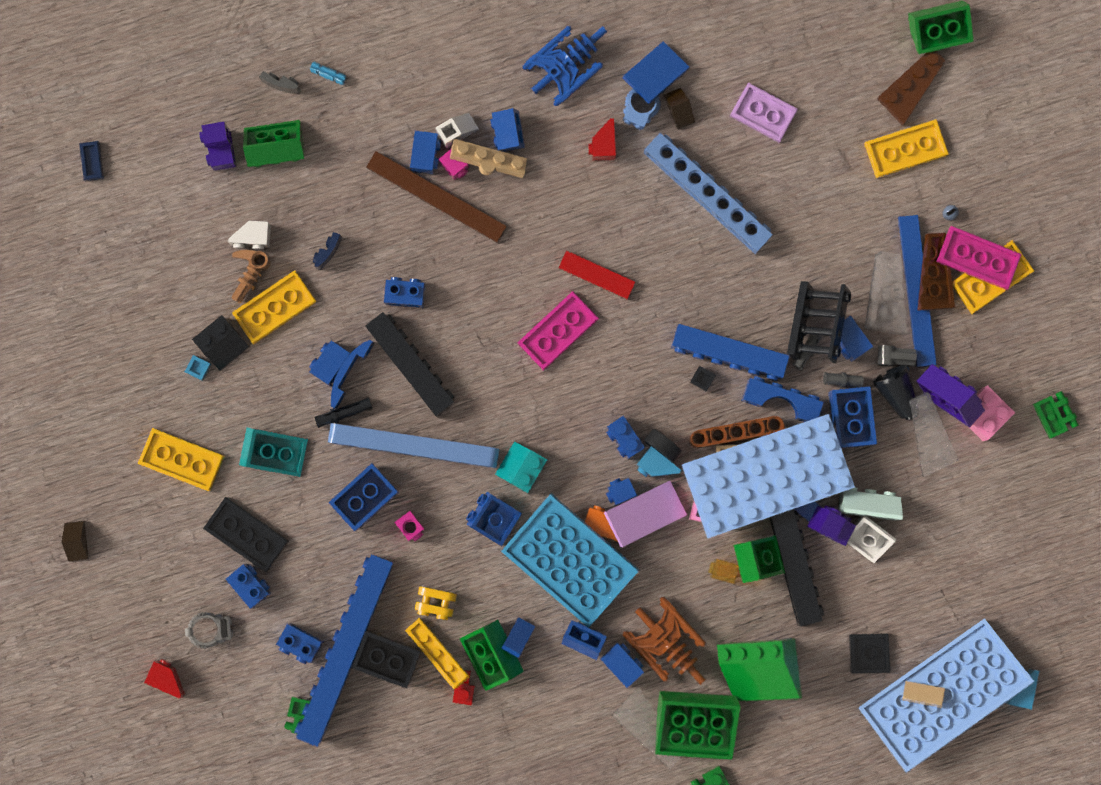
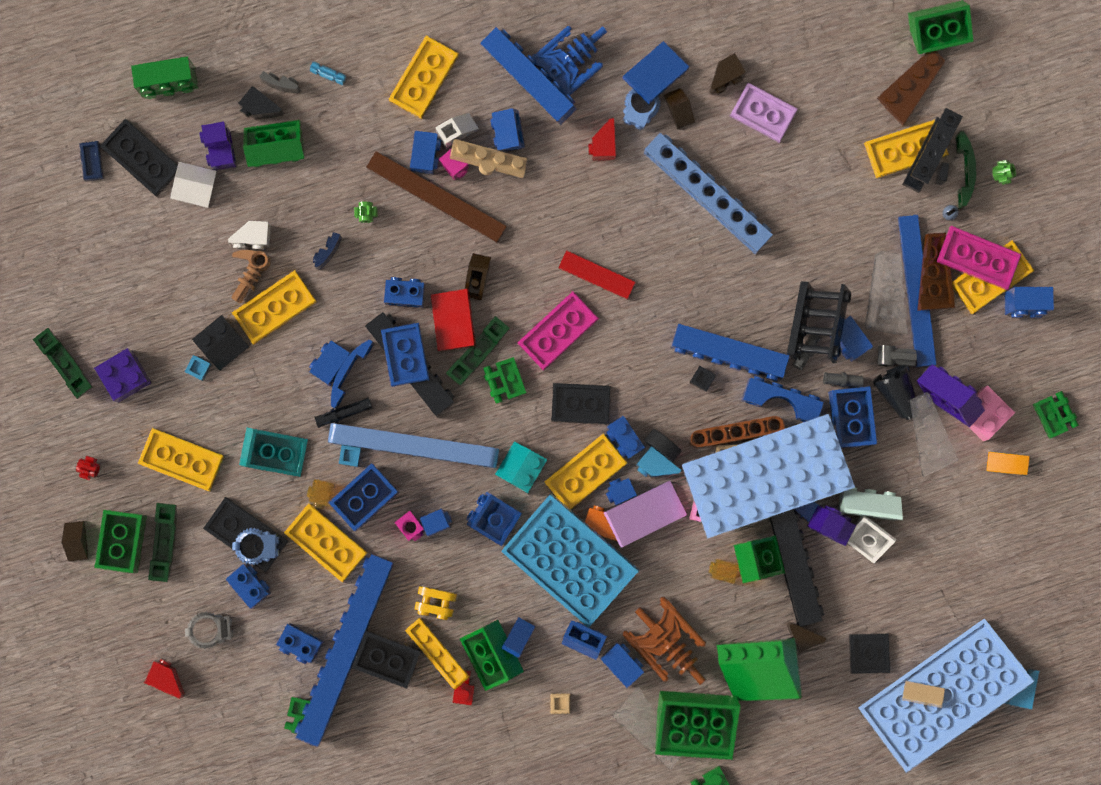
none -> dark green slope [33,328,93,399]
none -> red gear [76,455,100,481]
none -> dark purple brick [94,348,151,403]
none -> green brick [94,510,147,573]
none -> black tile [100,118,178,197]
none -> green brick [131,56,199,99]
none -> dark green slope [148,503,177,582]
none -> white slope [170,162,216,208]
none -> medium blue piece [232,528,279,565]
none -> black slope [238,86,284,119]
none -> yellow tile [284,503,368,583]
none -> clear yellow brick [307,479,335,509]
none -> dark azure tile [339,445,361,467]
none -> bright green gear [354,202,378,223]
none -> blue tile [381,323,430,387]
none -> yellow tile [388,35,459,119]
none -> blue brick [420,509,452,537]
none -> red tile [431,289,476,352]
none -> dark green slope [446,316,510,386]
none -> dark brown slope [464,253,491,300]
none -> blue brick [480,27,577,125]
none -> green plate [483,357,526,404]
none -> yellow tile [544,433,627,510]
none -> tan tile [550,693,570,714]
none -> black tile [551,383,610,424]
none -> dark brown slope [709,53,746,95]
none -> dark brown slope [787,622,827,652]
none -> black fence [902,108,963,193]
none -> black tile [935,162,950,185]
none -> dark green slope [956,131,976,210]
none -> light orange slope [987,451,1030,475]
none -> bright green gear [992,160,1016,185]
none -> blue brick [1005,287,1054,318]

